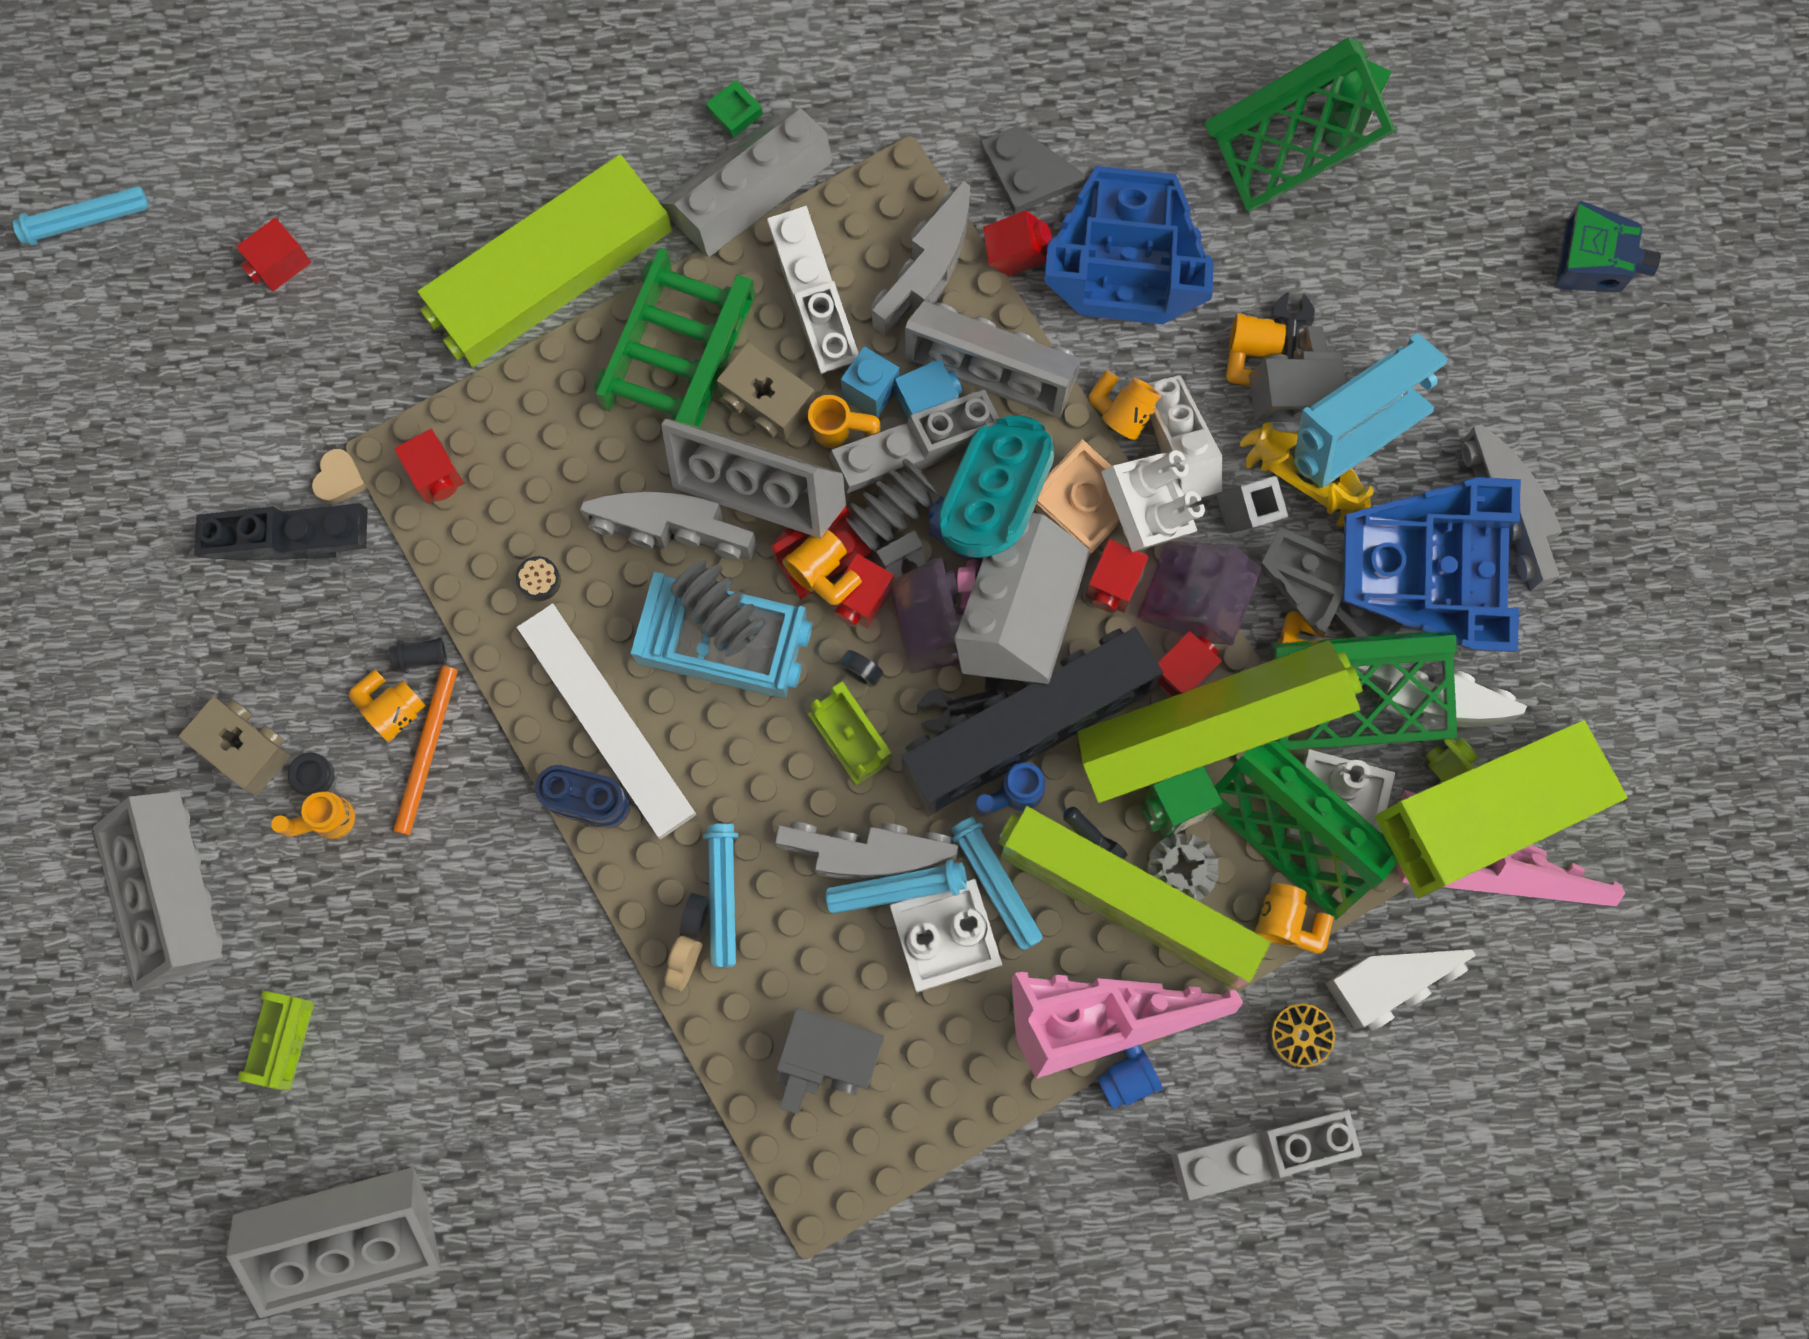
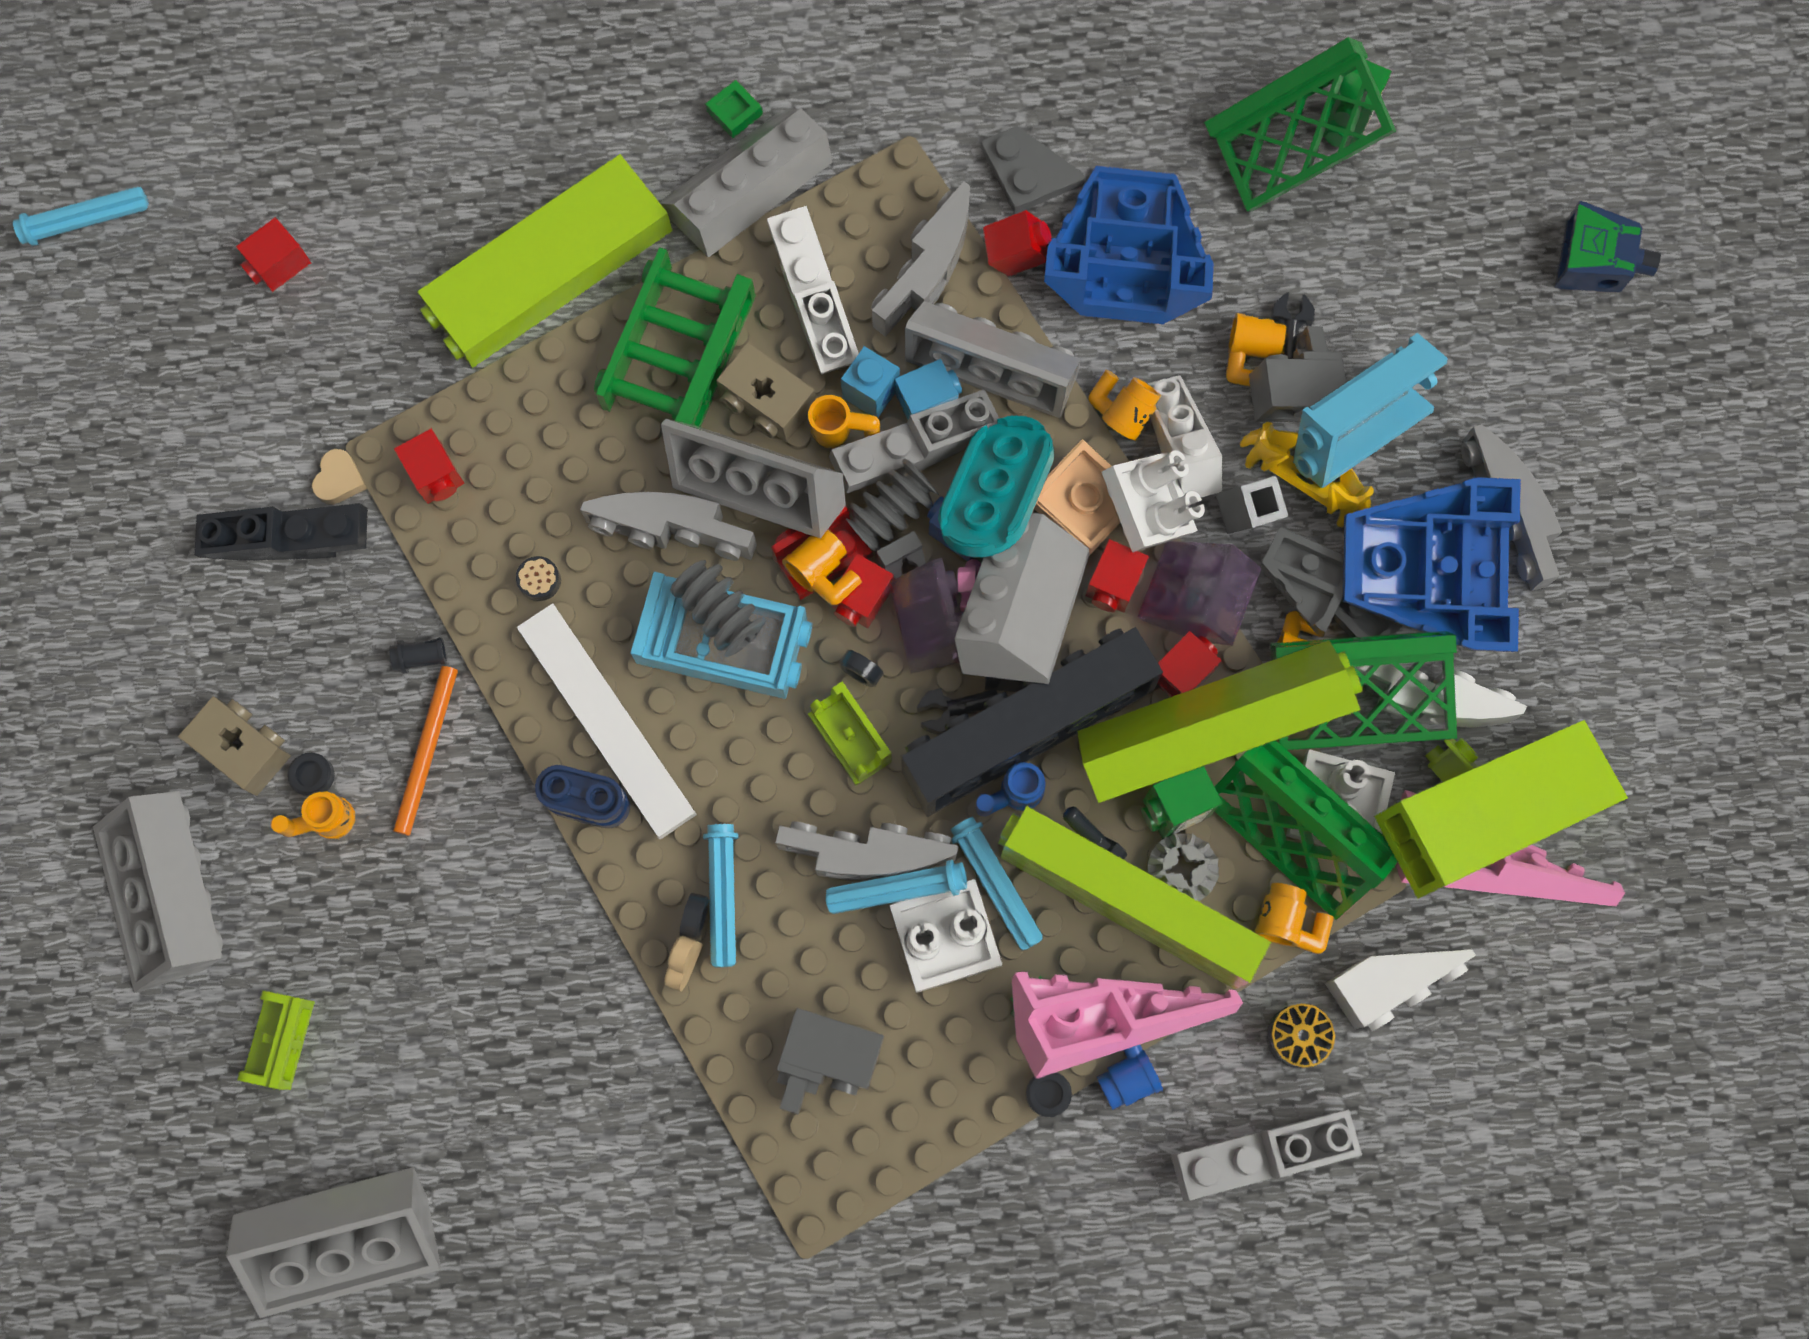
light orange piece [348,669,426,743] -> none
none -> black tile [1026,1072,1072,1117]

